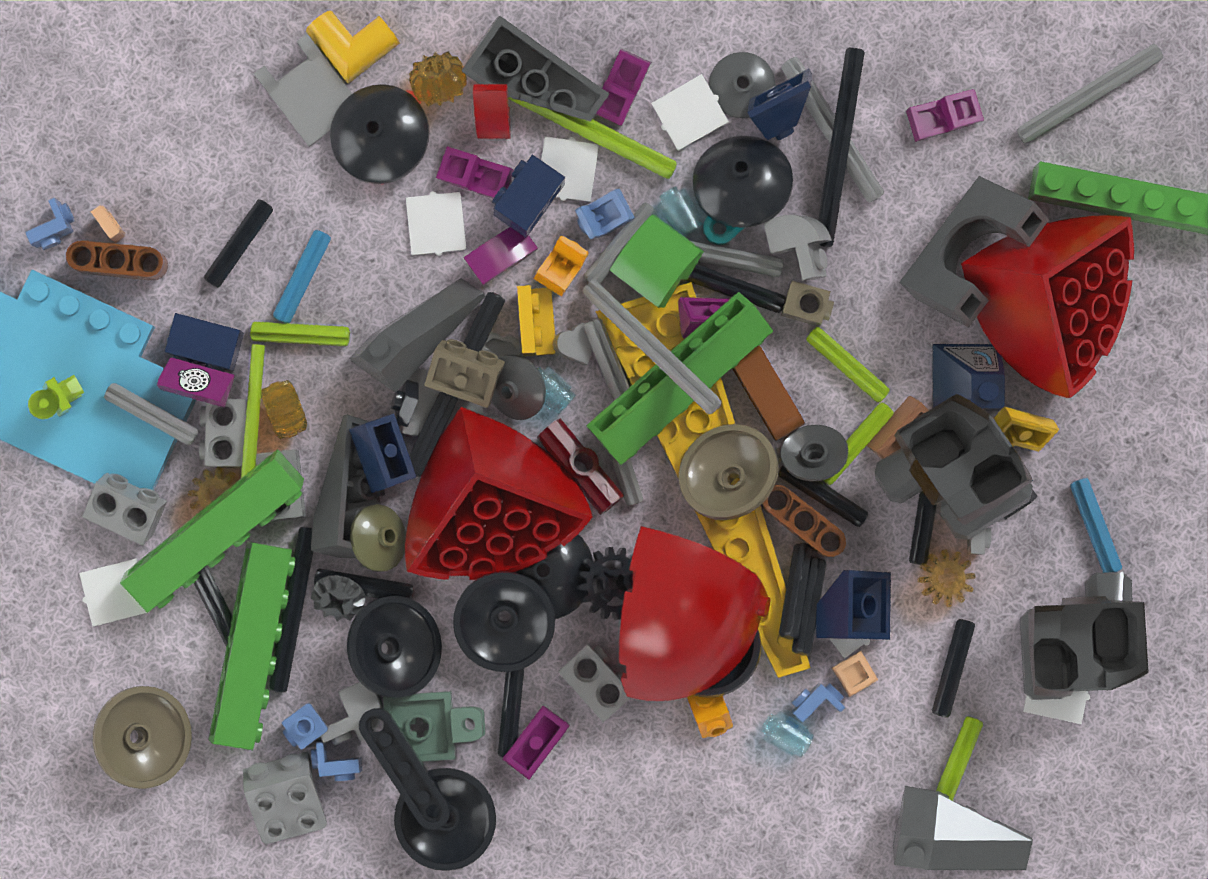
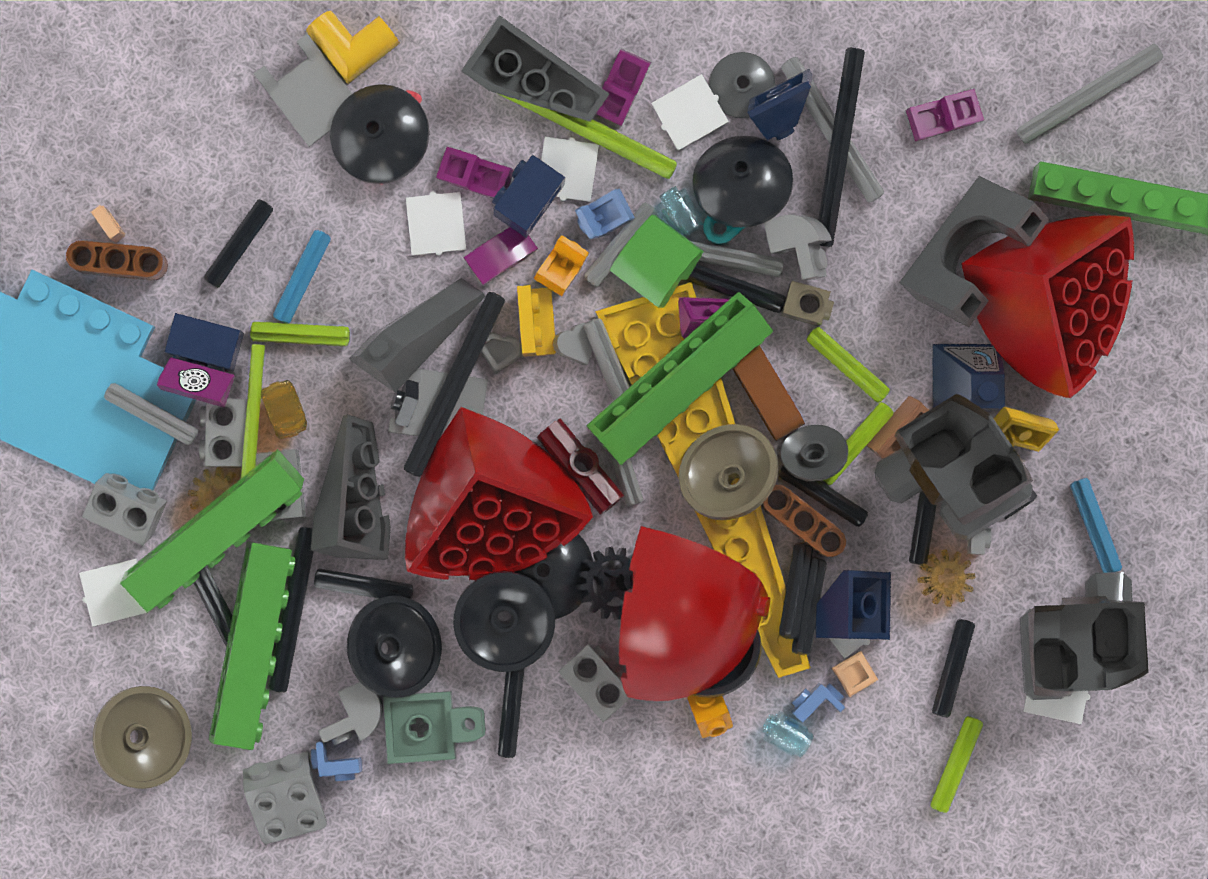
medium blue bracket [25,198,75,250] -> none
lime hips [28,375,84,420] -> none
medium blue bracket [281,703,328,750] -> none
dark grey gear [311,575,365,622] -> none
dark blue brick [349,413,417,493] -> none
olive dish [350,504,406,572] -> none
black plate [359,708,451,829] -> none
black dish [394,768,496,871] -> none
clear yellow gear [409,51,467,107] -> none
dark tan bracket [424,339,505,408] -> none
red slope [473,84,511,139] -> none
dark grey dish [492,355,546,420] -> none
magenta slope [502,705,570,780] -> none
clear light blue brick [537,366,576,415] -> none
light grey axle [583,280,721,414] -> none
dark grey wedge [892,786,1033,870] -> none

